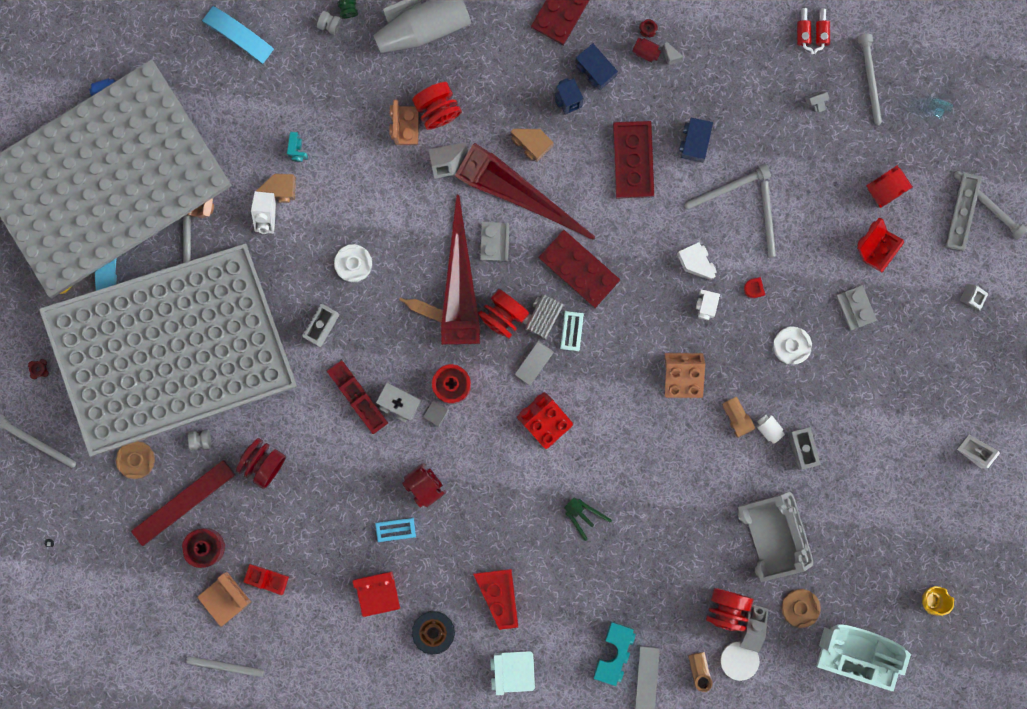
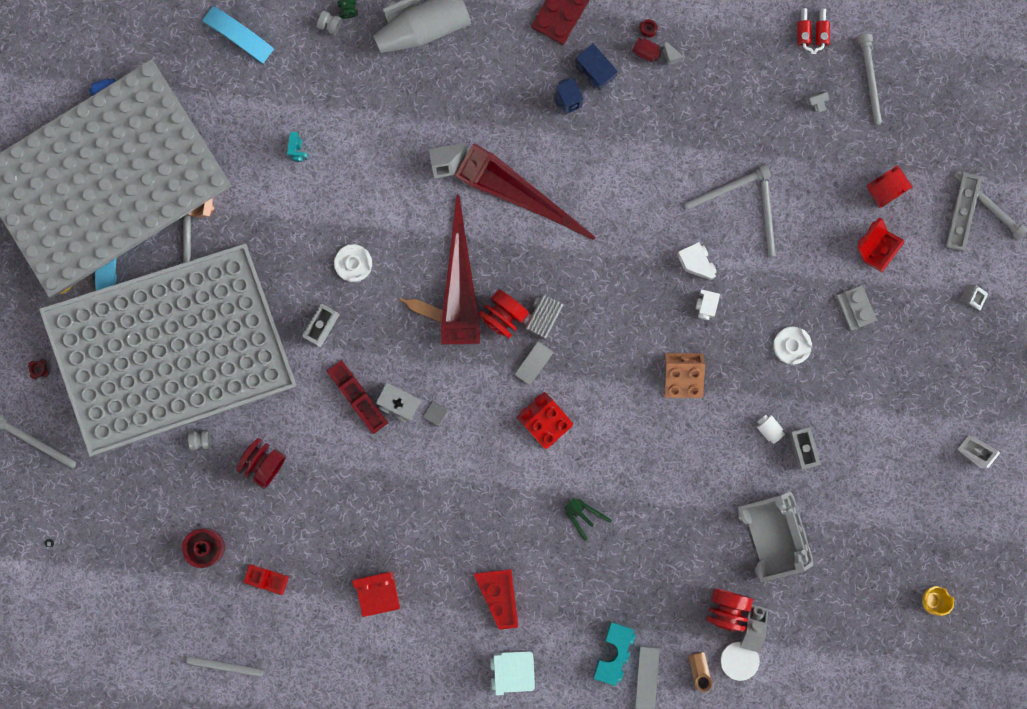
medium nougat tile [116,441,155,479] -> none
dark red tile [131,460,235,546] -> none
nougat bracket [198,572,251,626] -> none
white slope [251,191,276,234] -> none
medium nougat slope [256,174,296,203] -> none
medium azure tile [375,518,416,542] -> none
nougat bracket [389,100,419,145] -> none
dark red brick [402,463,446,508] -> none
red wheel [412,82,462,130] -> none
black wheel [412,611,455,655] -> none
red brick [432,364,471,404] -> none
light grey plate [480,222,509,262] -> none
medium nougat slope [511,129,554,162] -> none
dark red plate [538,230,620,308] -> none
light aqua tile [560,311,584,351] -> none
dark red plate [613,121,654,199] -> none
dark blue brick [679,117,713,163] -> none
medium nougat piece [722,396,755,438] -> none
red tile [744,277,765,298] -> none
medium nougat tile [781,589,821,628] -> none
light aqua piece [816,624,911,691] -> none
clear light blue tile [931,96,954,118] -> none

